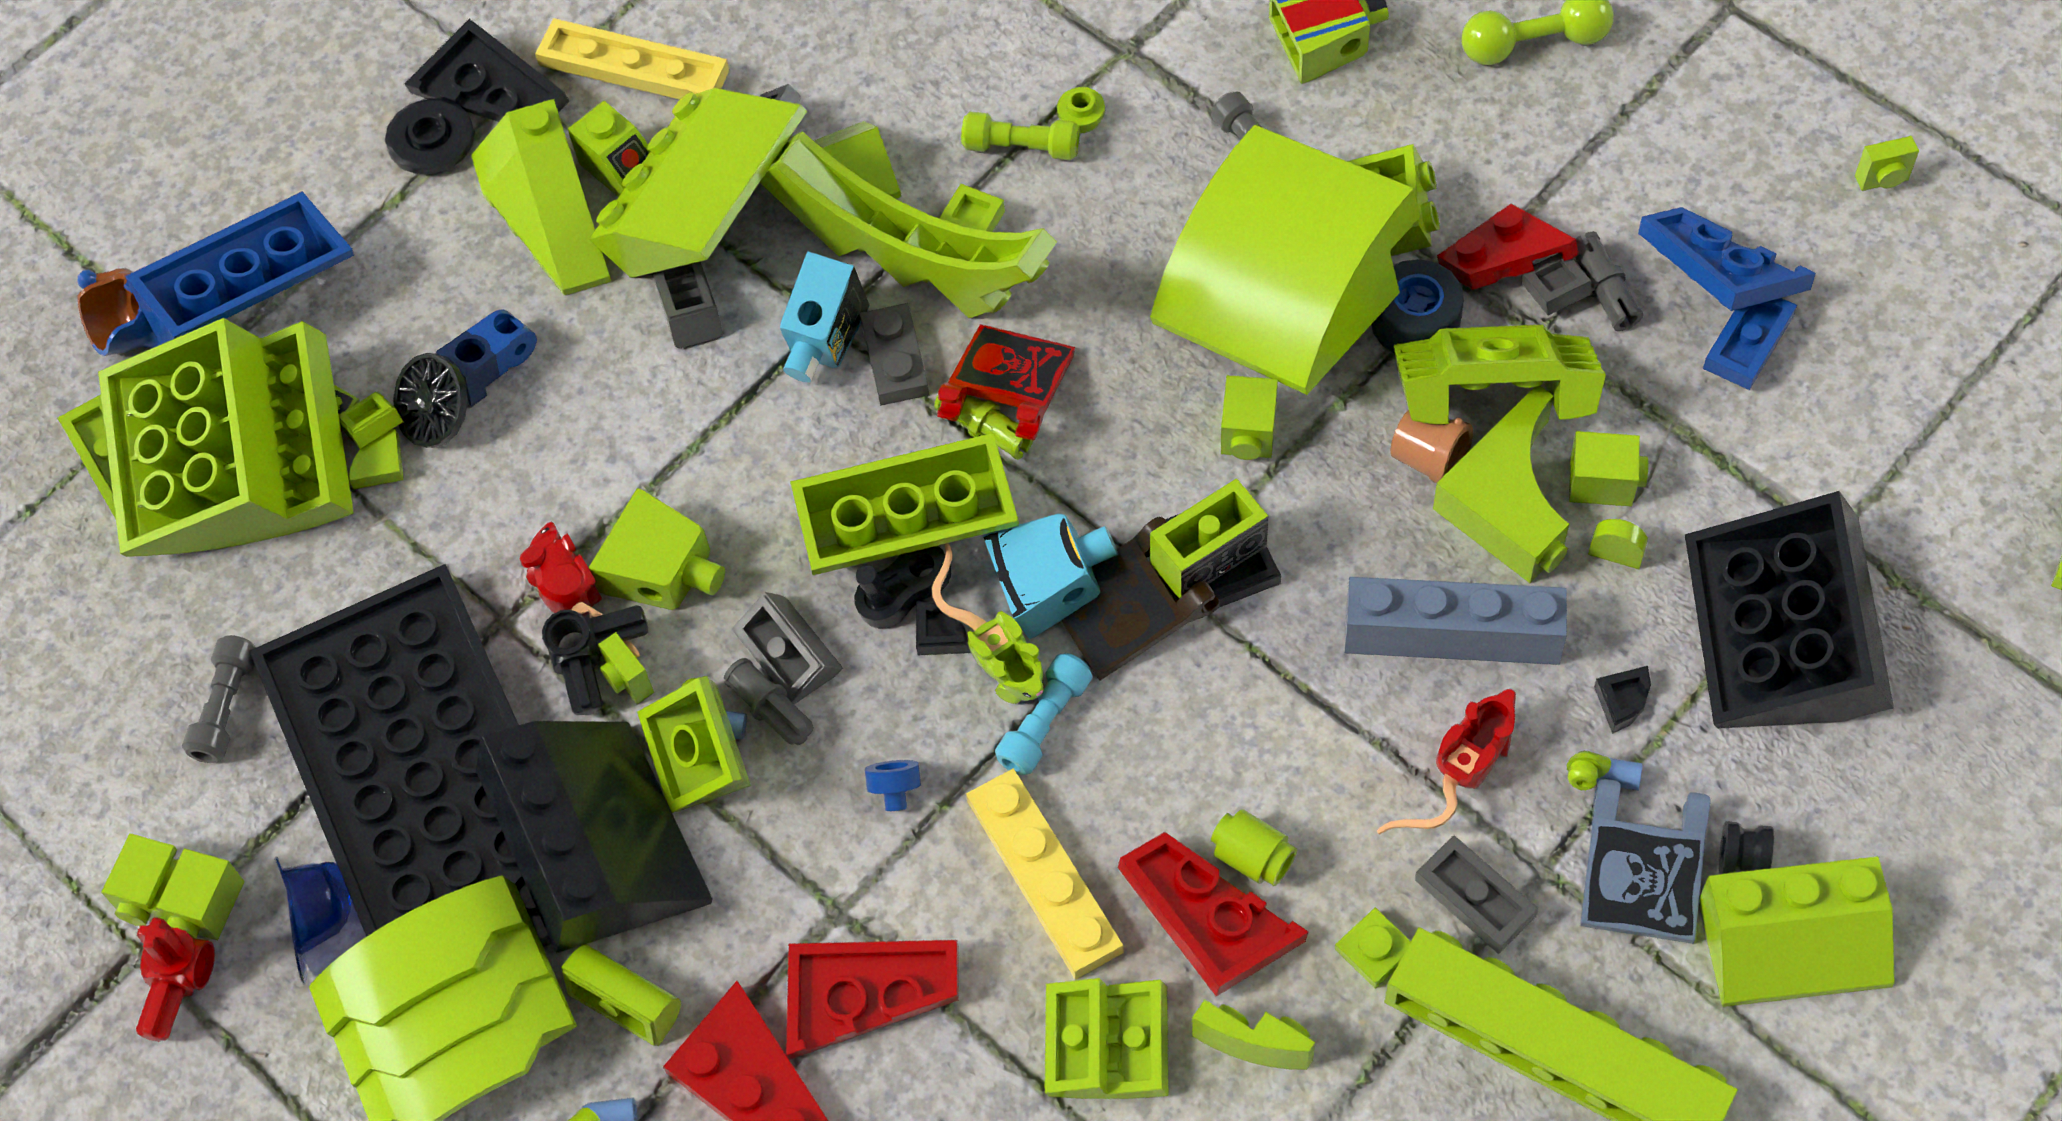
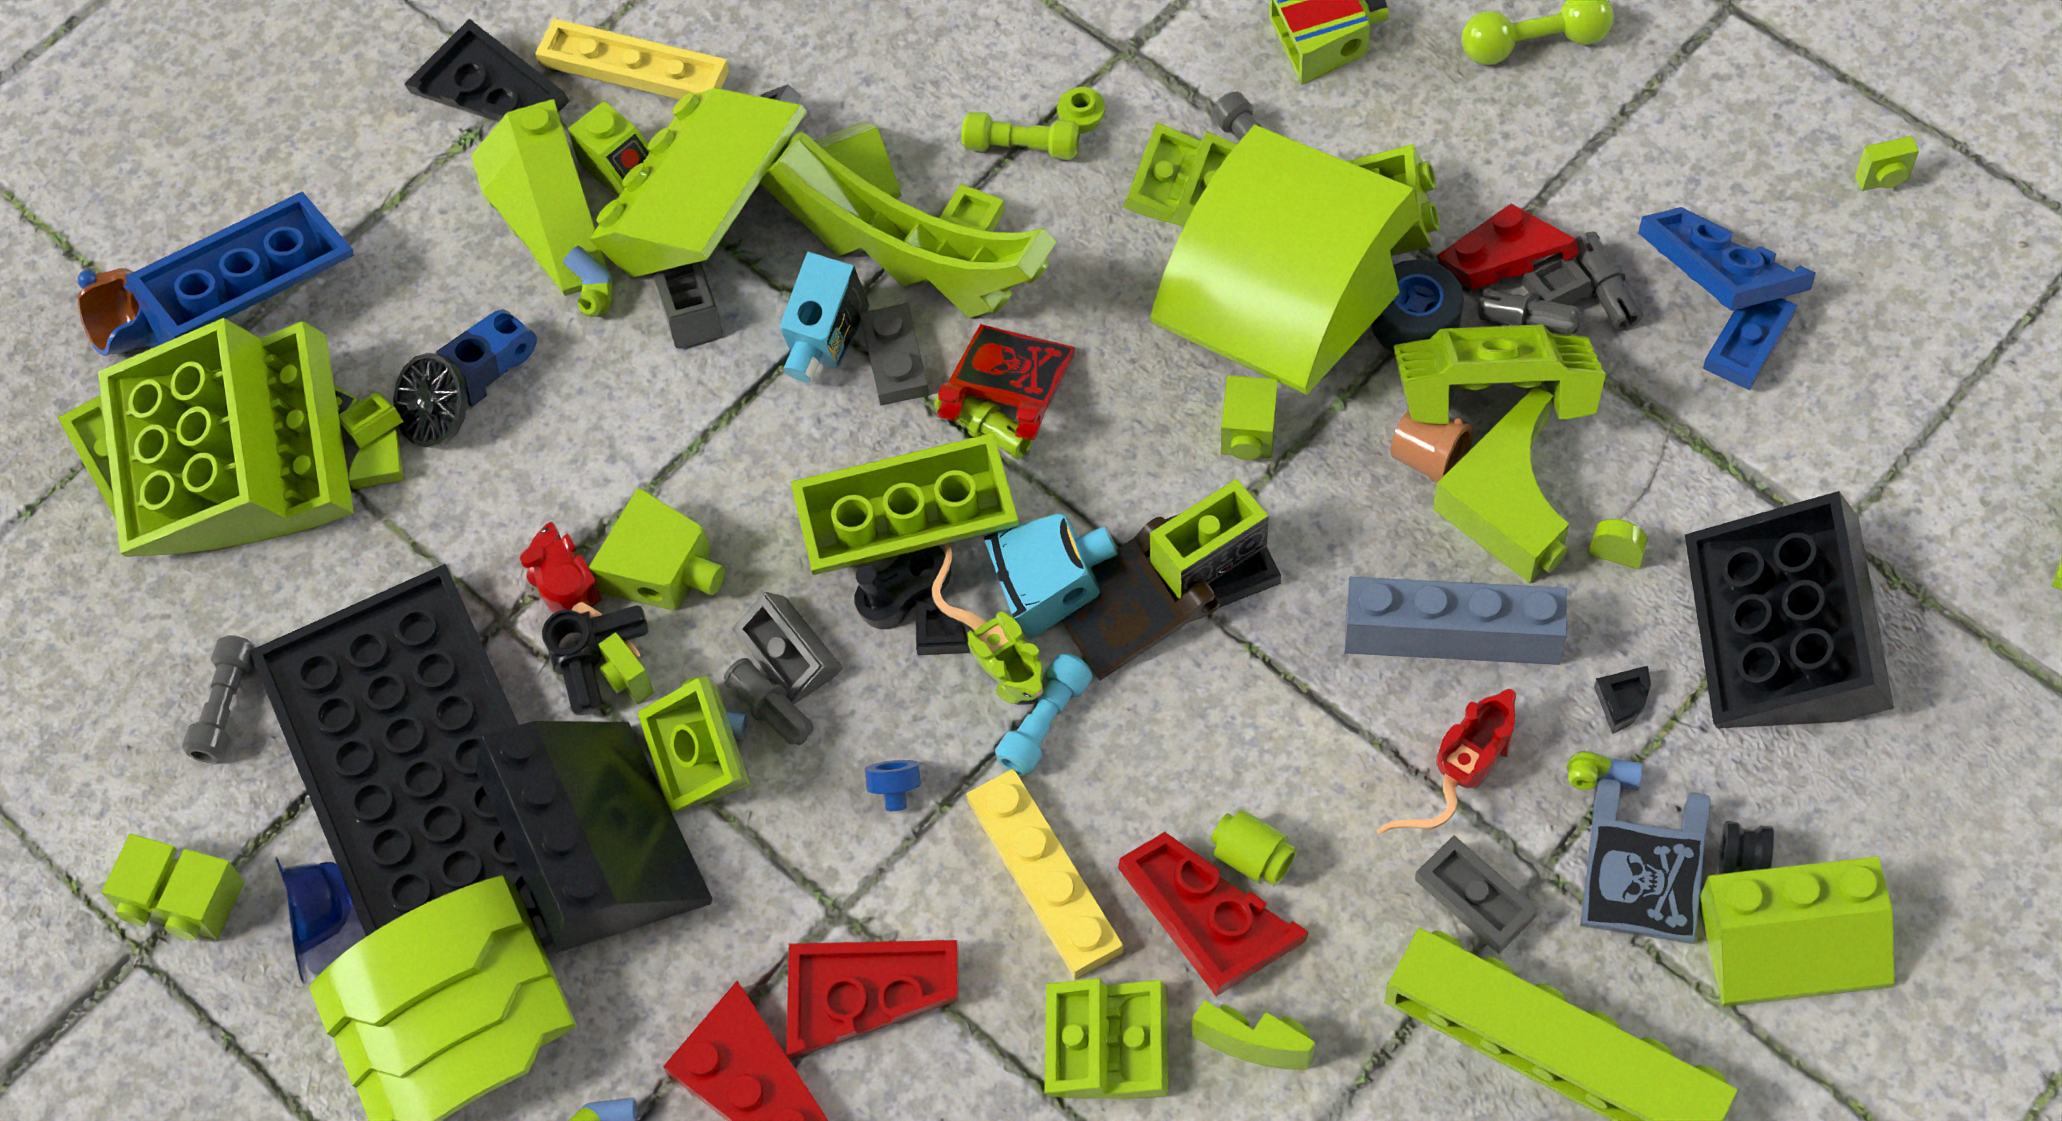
red axle [136,918,215,1042] -> none
black wheel [385,98,475,174] -> none
lime brick [561,944,681,1047] -> none
lime plate [1335,907,1411,988] -> none
lime brick [1569,431,1649,507] -> none
none -> arm [563,245,613,317]
none -> lime slope [1122,122,1237,226]
none -> dark grey axle [1478,288,1581,335]

